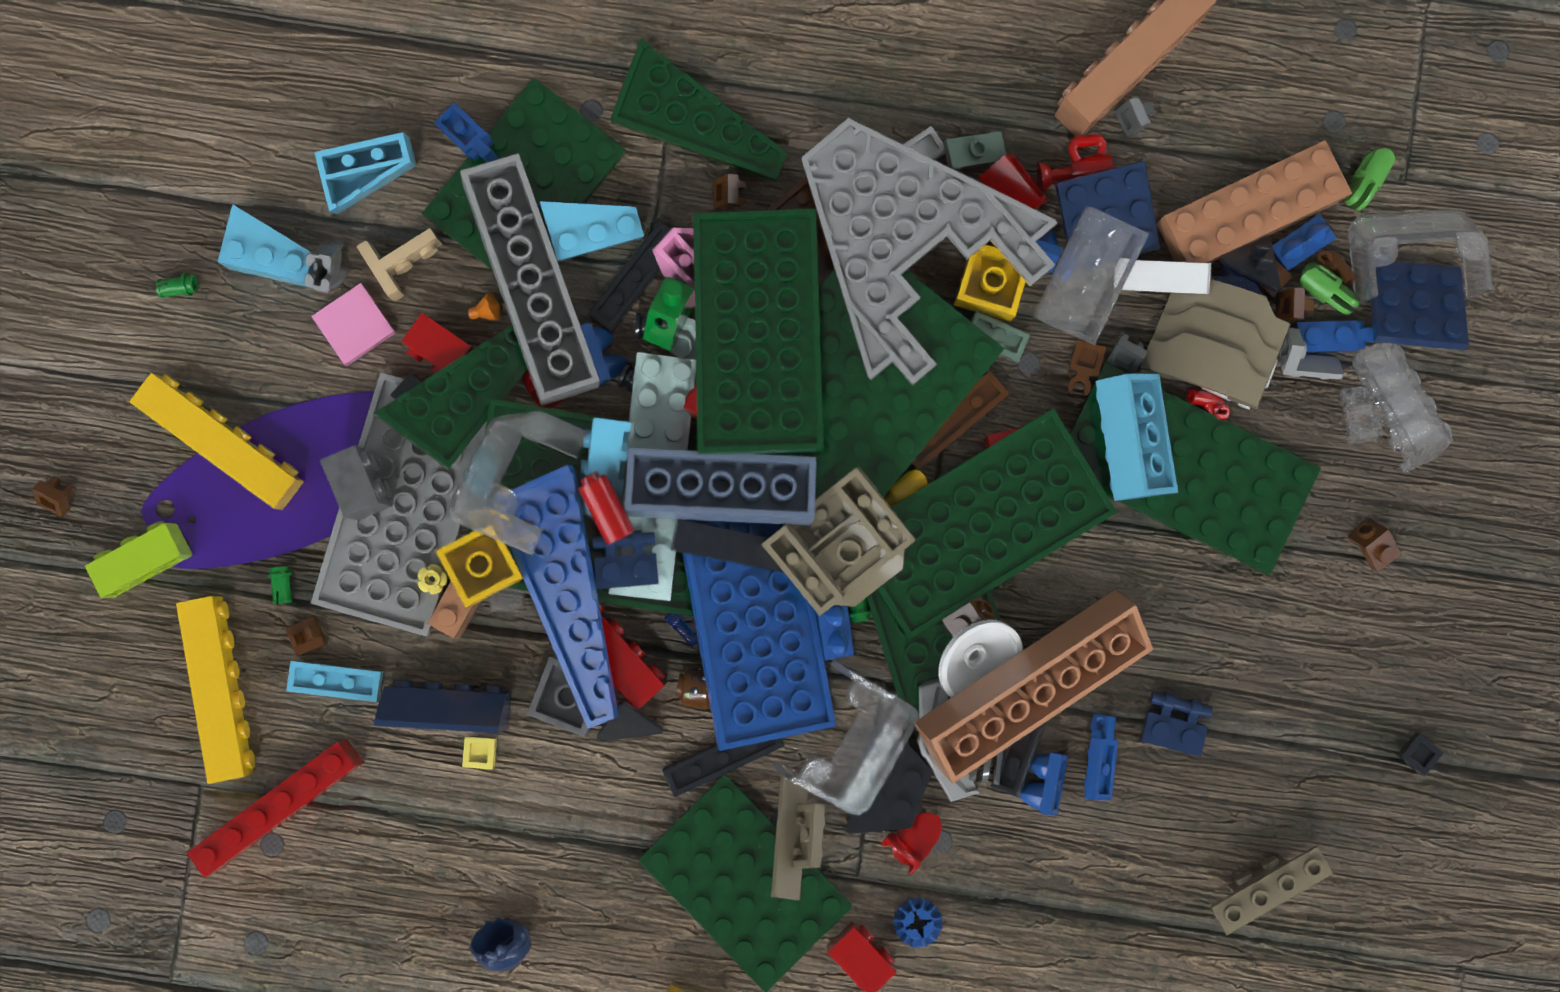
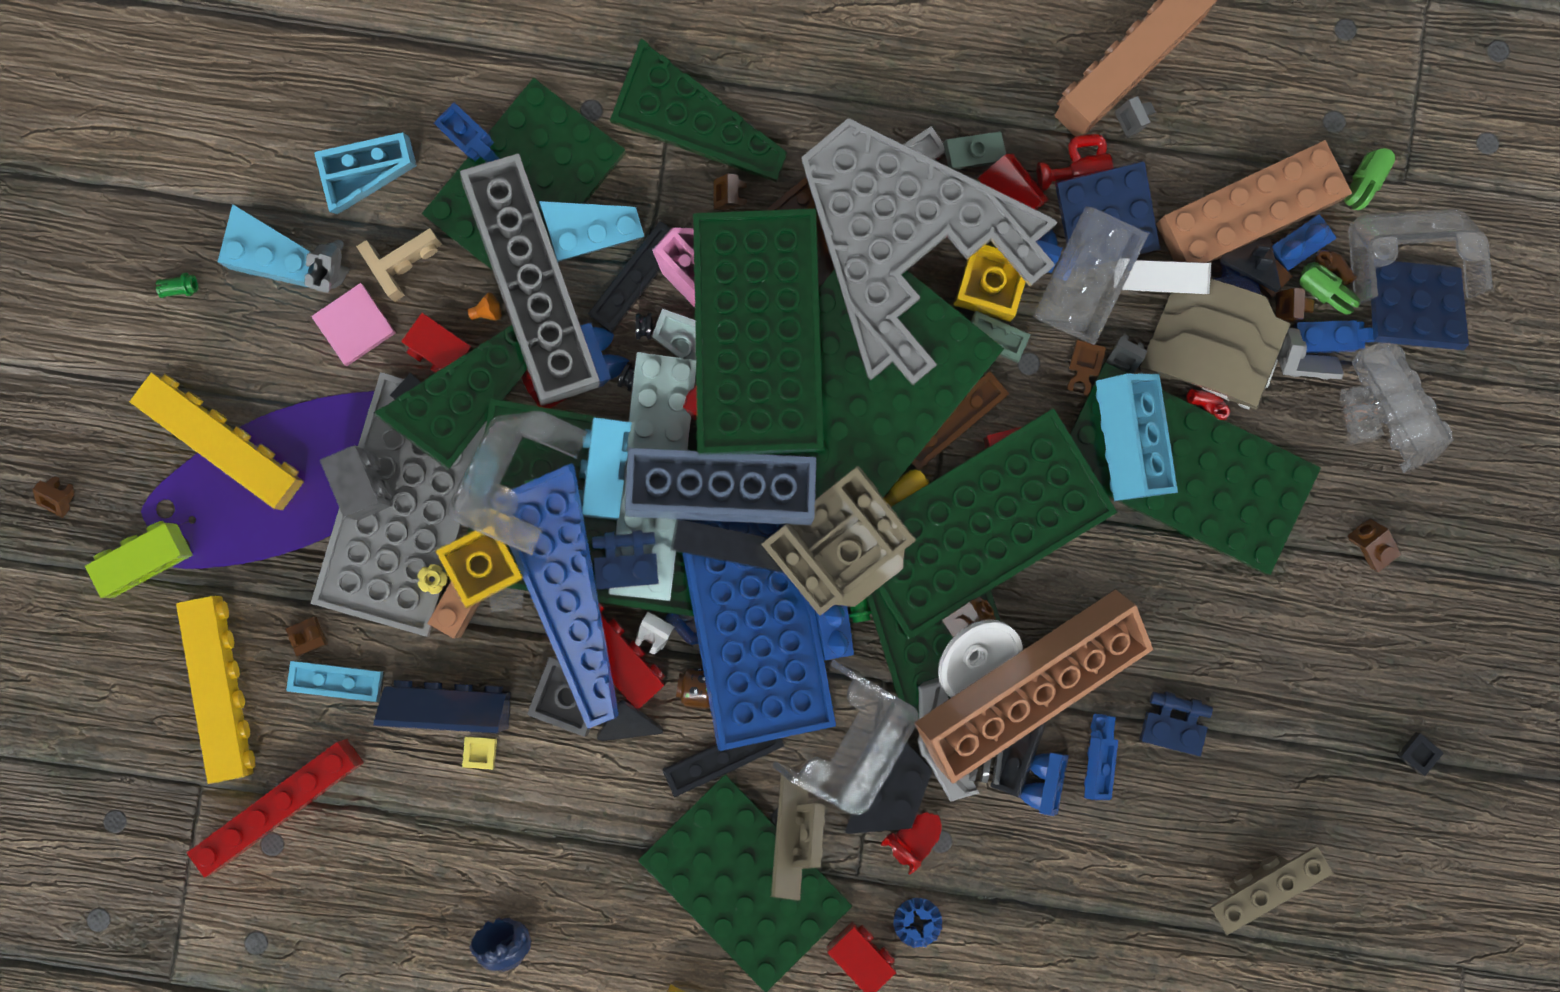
green pin [267,566,292,604] -> none
red brick [578,472,635,545] -> none
green torso [643,277,695,351] -> none
none -> white tile [635,612,674,654]

